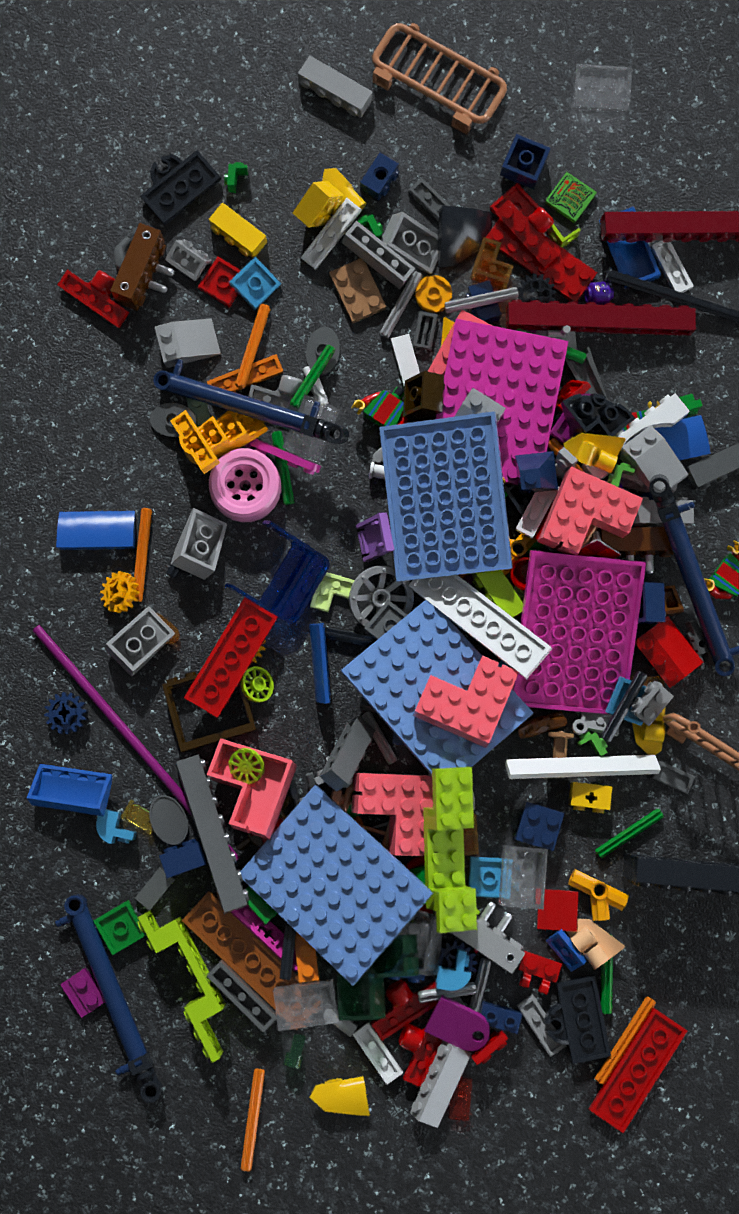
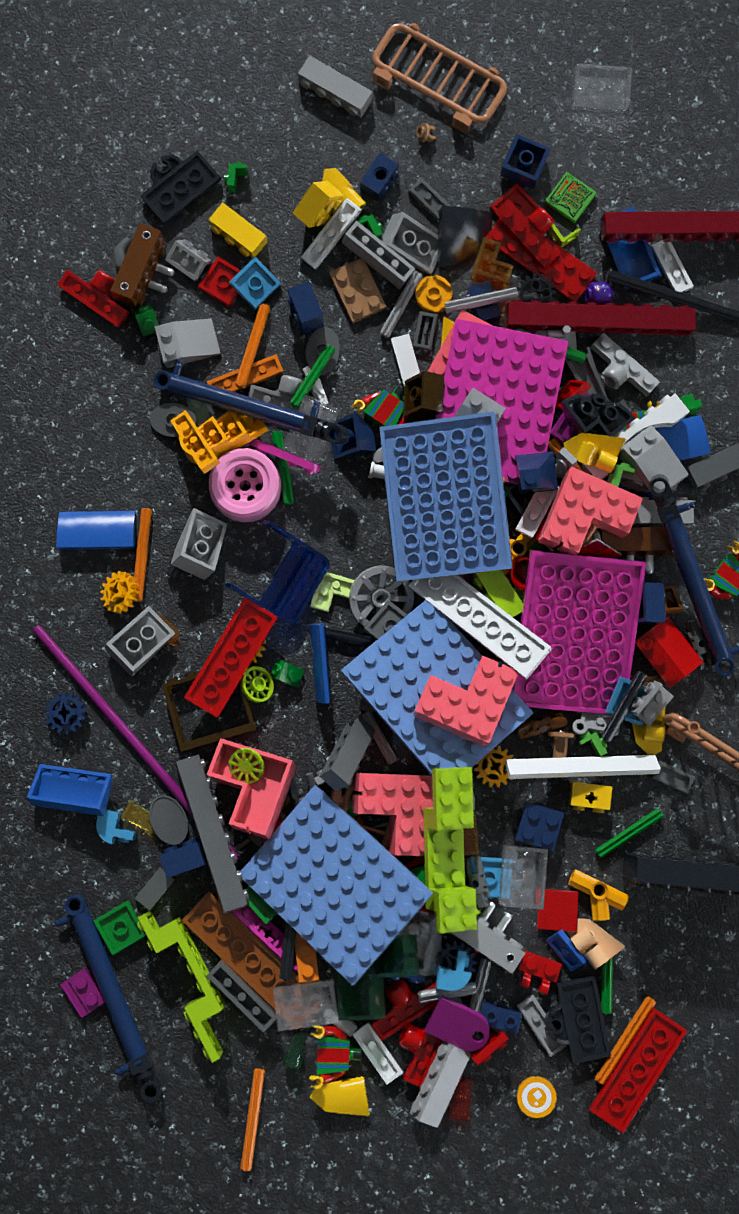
medium lavender container [356,513,394,562] -> none
none -> green bracket [135,305,159,337]
none -> green bracket [271,660,305,688]
none -> dark blue brick [286,281,324,335]
none -> torso [309,1024,361,1089]
none -> dark blue slope [332,413,376,460]
none -> medium nougat plate [417,123,436,142]
none -> dark grey hinge [464,856,490,908]
none -> light orange gear [474,746,513,788]
none -> light orange tile [517,1076,557,1118]
none -> light grey plate [590,333,660,397]

